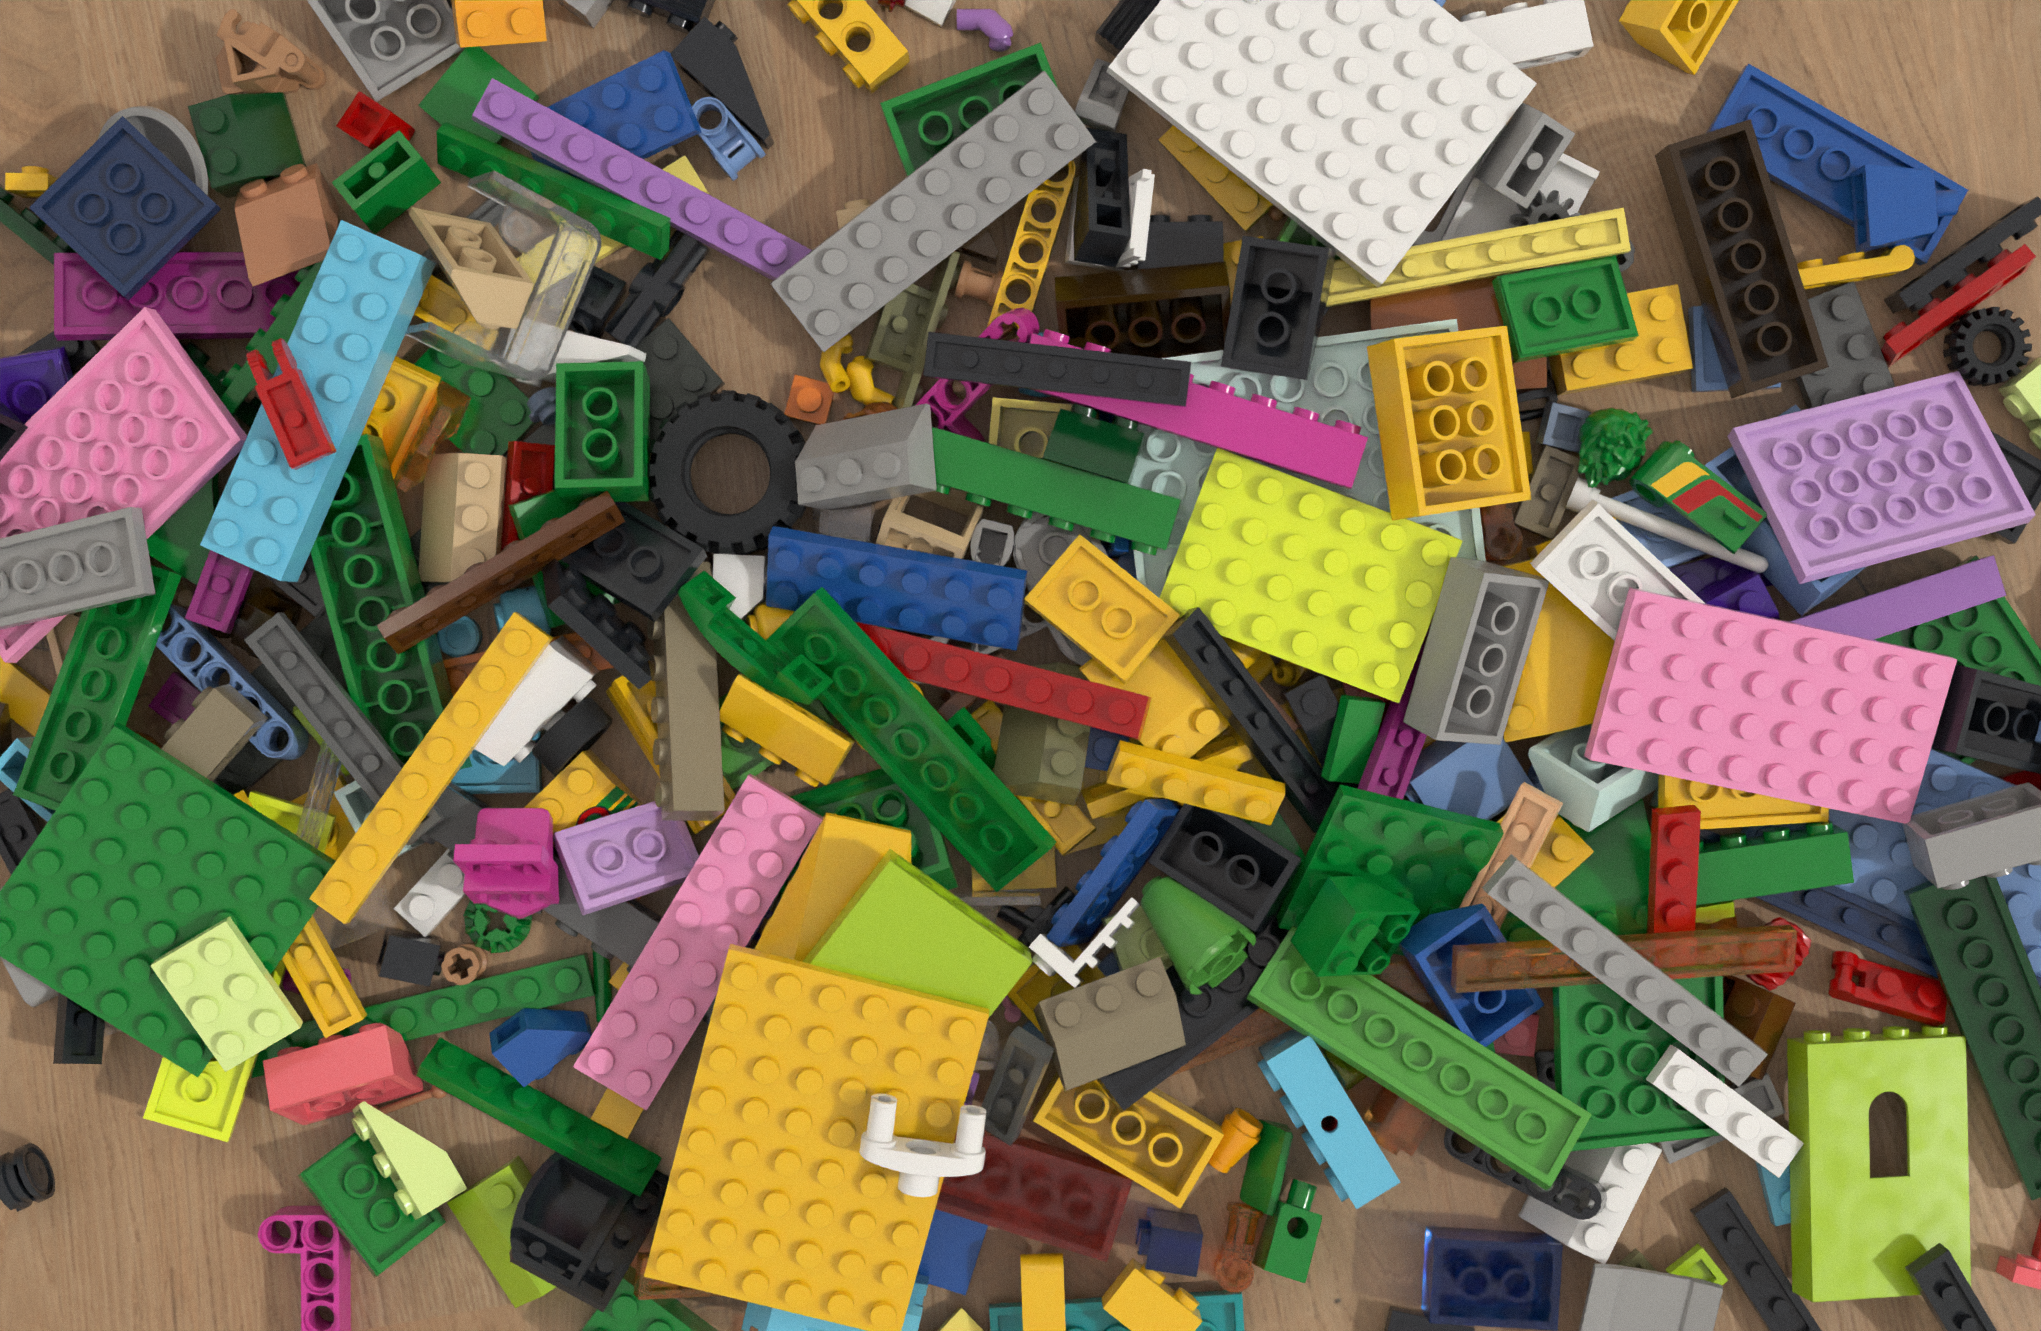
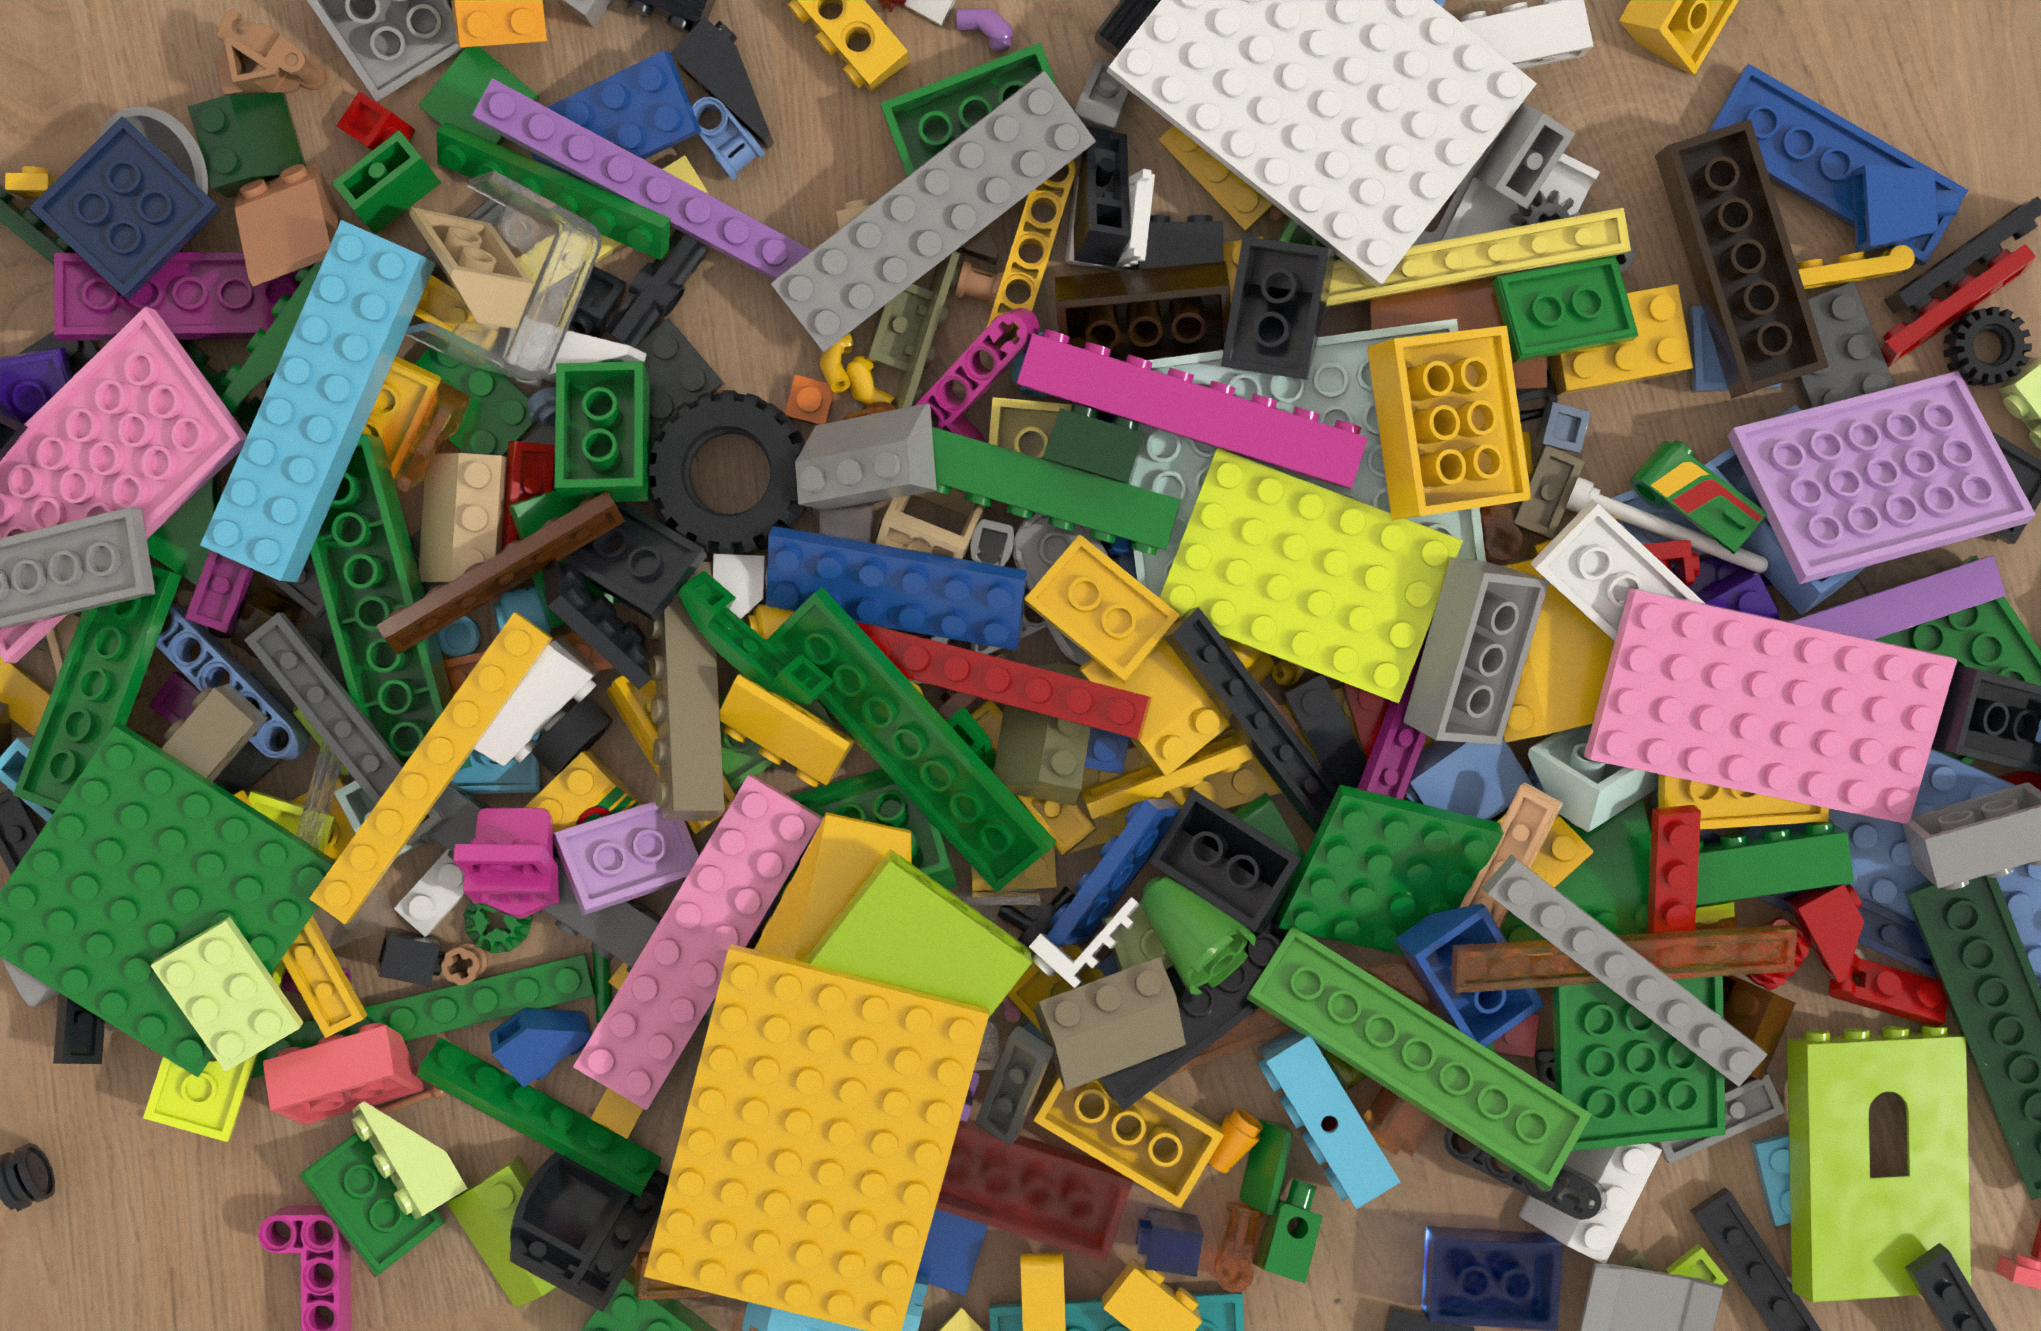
red hinge [246,338,337,470] -> none
white connector [859,1094,986,1197] -> none
black plate [923,332,1192,407] -> none
yellow plate [1106,740,1285,826] -> none
green slope [1290,876,1420,977] -> none
green tile [1321,695,1386,784] -> none
green hair [1577,407,1653,488] -> none
white plate [1646,1045,1804,1178] -> none
none -> red bracket [1642,540,1700,587]
none -> red slope [1787,883,1864,983]

